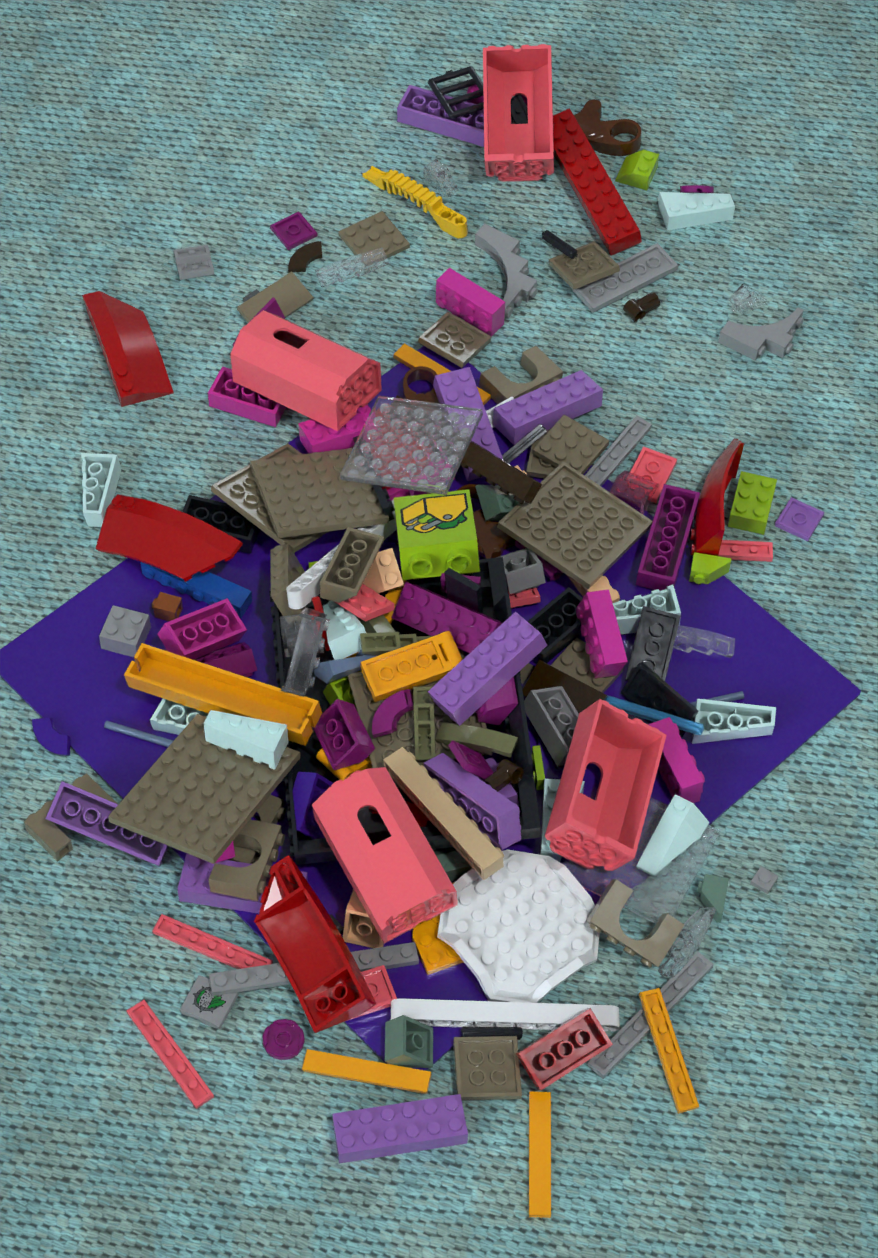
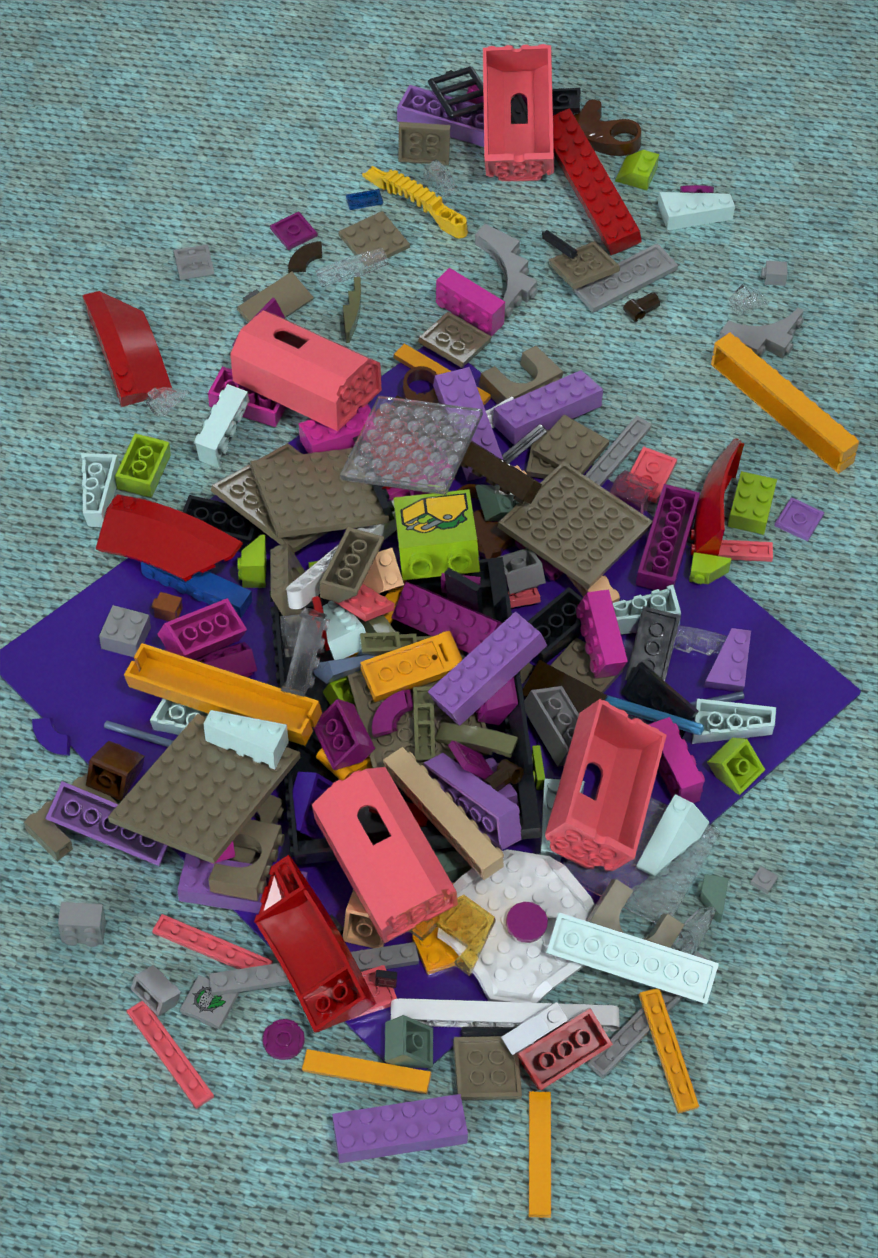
none -> light grey brick [58,902,106,947]
none -> reddish brown slope [86,741,145,801]
none -> lime brick [115,433,171,498]
none -> light grey brick [131,965,181,1016]
none -> clear slope [144,387,189,417]
none -> light aqua wedge [195,384,249,468]
none -> lime slope [238,535,266,588]
none -> olive slope [343,277,361,343]
none -> clear blue tile [346,189,383,210]
none -> black tile [375,970,397,988]
none -> dark tan plate [398,122,450,165]
none -> clear yellow wing [409,894,496,976]
none -> slope [501,1002,568,1055]
none -> magenta tile [506,902,548,943]
none -> light aqua plate [546,913,719,1004]
none -> black plate [552,88,581,115]
none -> medium lavender wedge [704,628,751,692]
none -> lime slope [707,737,765,795]
none -> light orange piece [711,332,859,474]
none -> light grey brick [761,261,788,286]

